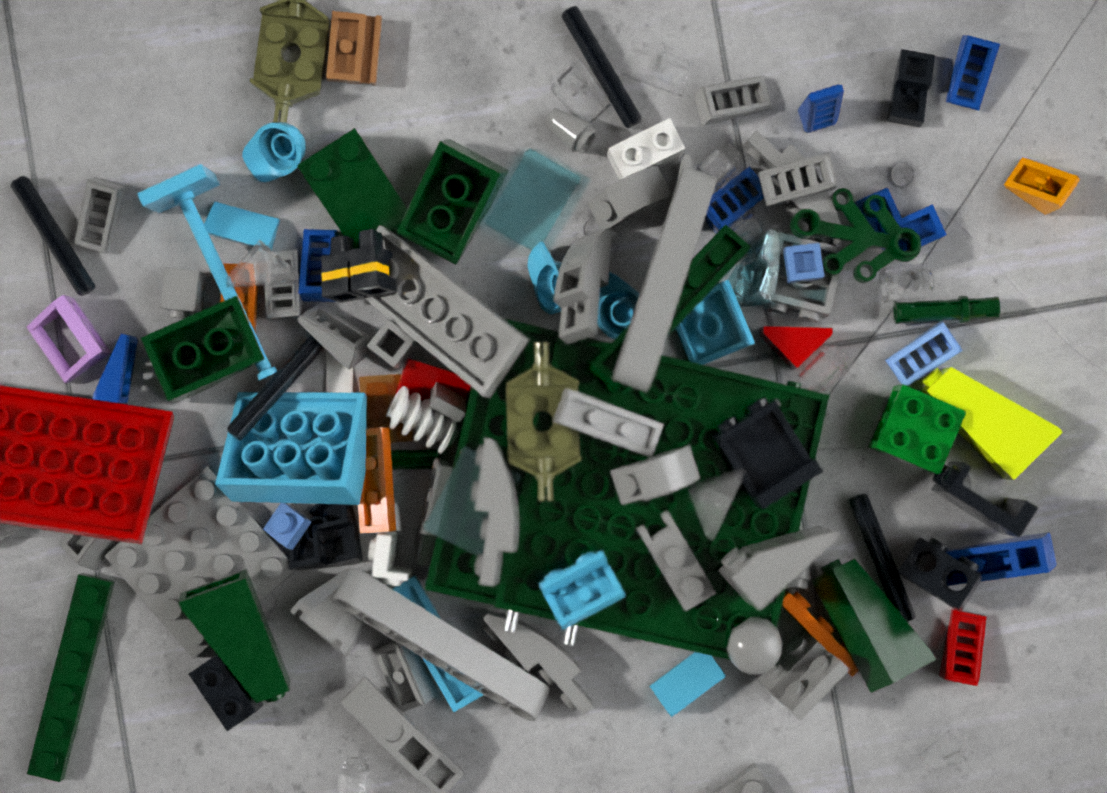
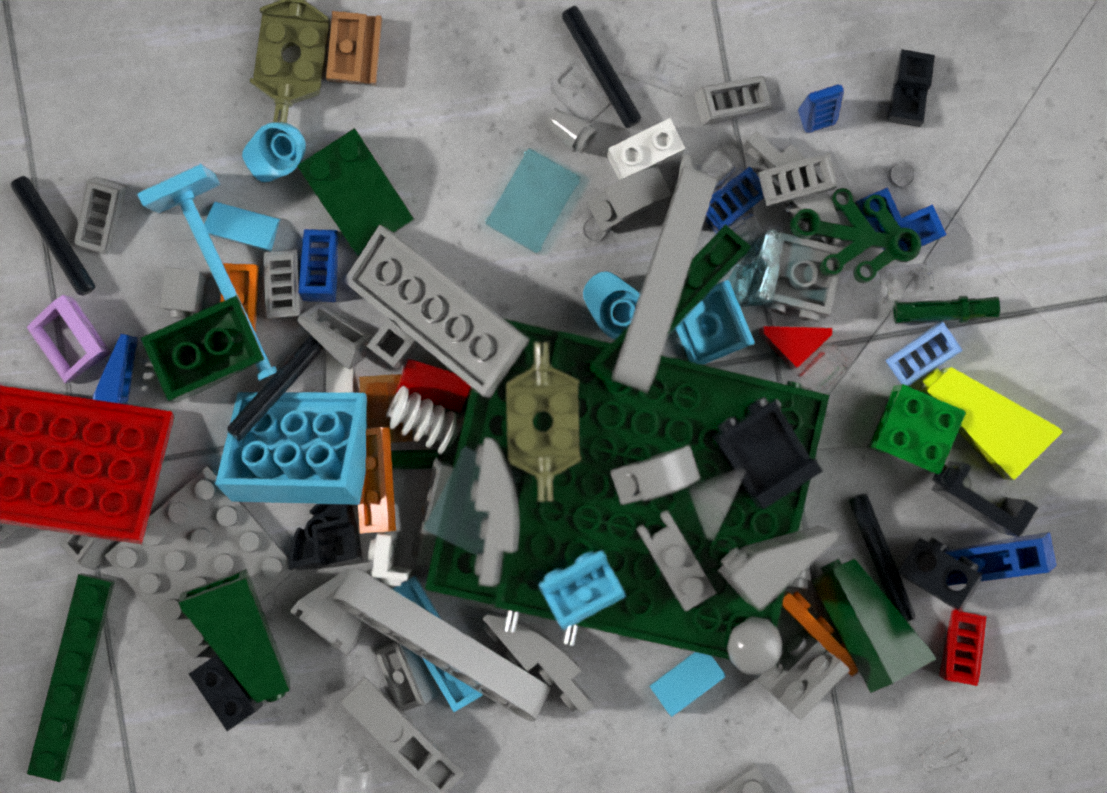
clear slope [226,240,299,288] -> none
medium blue plate [263,503,311,550] -> none
black hips [321,229,396,303] -> none
dark green slope [396,139,509,265] -> none
light grey tile [430,382,466,422] -> none
medium azure piece [528,241,562,314] -> none
light grey tile [553,388,664,457] -> none
light grey slope [554,227,612,344] -> none
medium blue plate [783,243,825,283] -> none
blue slope [945,35,1000,111] -> none
light orange slope [1004,157,1080,215] -> none

